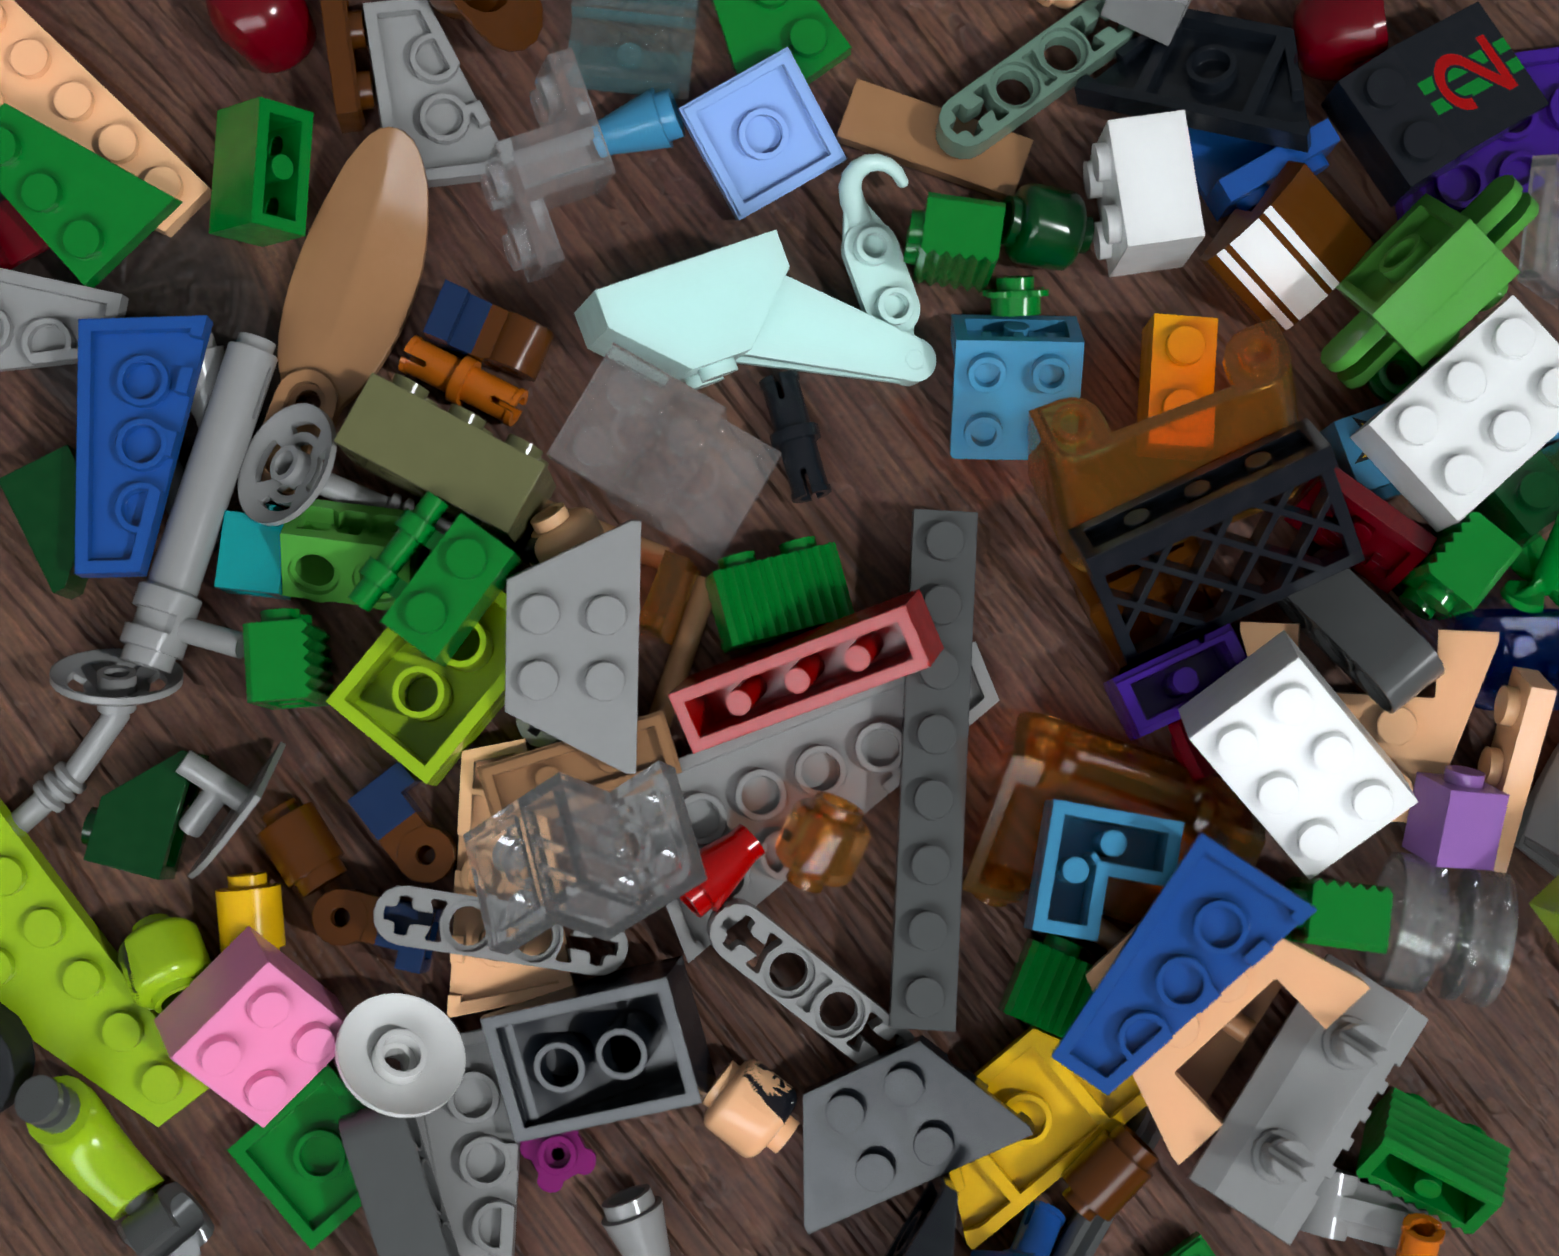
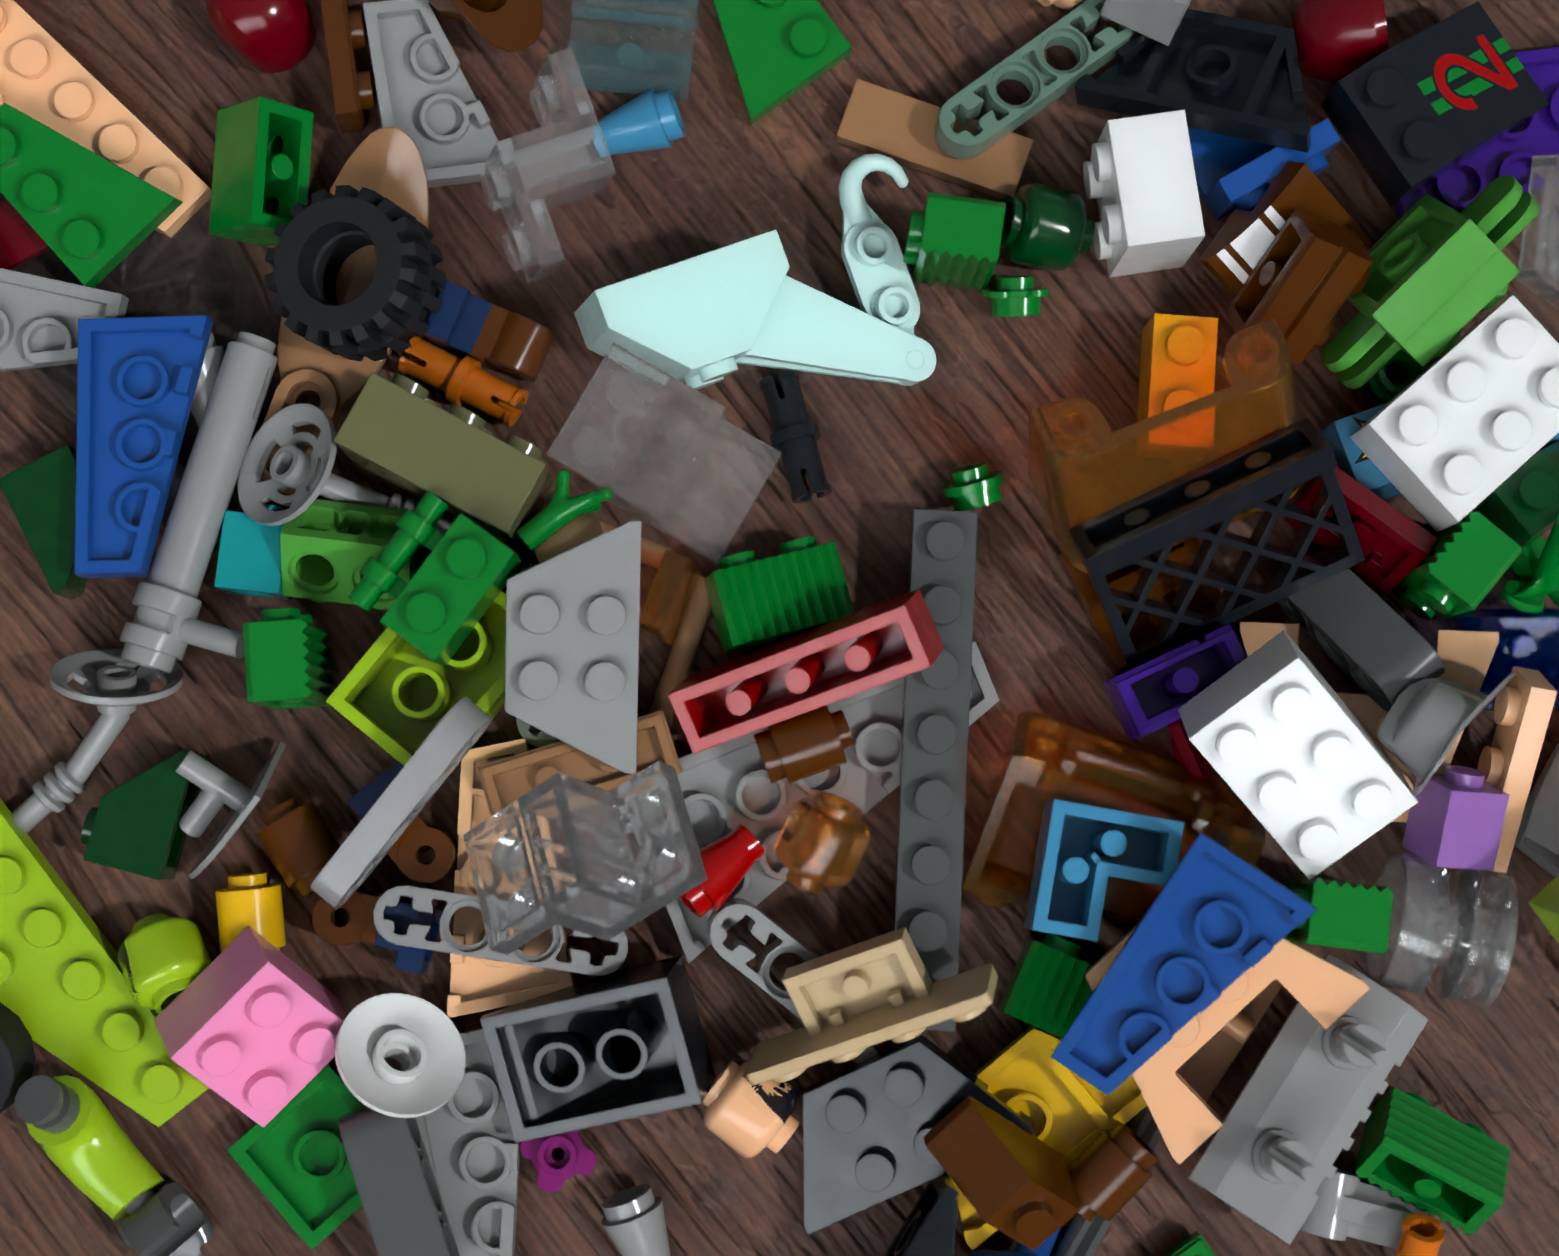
light blue tile [676,47,847,221] -> none
dark azure bracket [949,314,1085,461] -> none
none -> black tyre [264,185,446,362]
none -> light grey beam [310,697,492,910]
none -> green bar [516,469,613,551]
none -> tan bracket [746,927,998,1085]
none -> reddish brown brick [754,705,855,784]
none -> reddish brown slope [924,1095,1080,1251]
none -> green plate [941,462,1005,511]
none -> reddish brown brick [1225,207,1374,365]
none -> light grey piece [1377,670,1517,796]

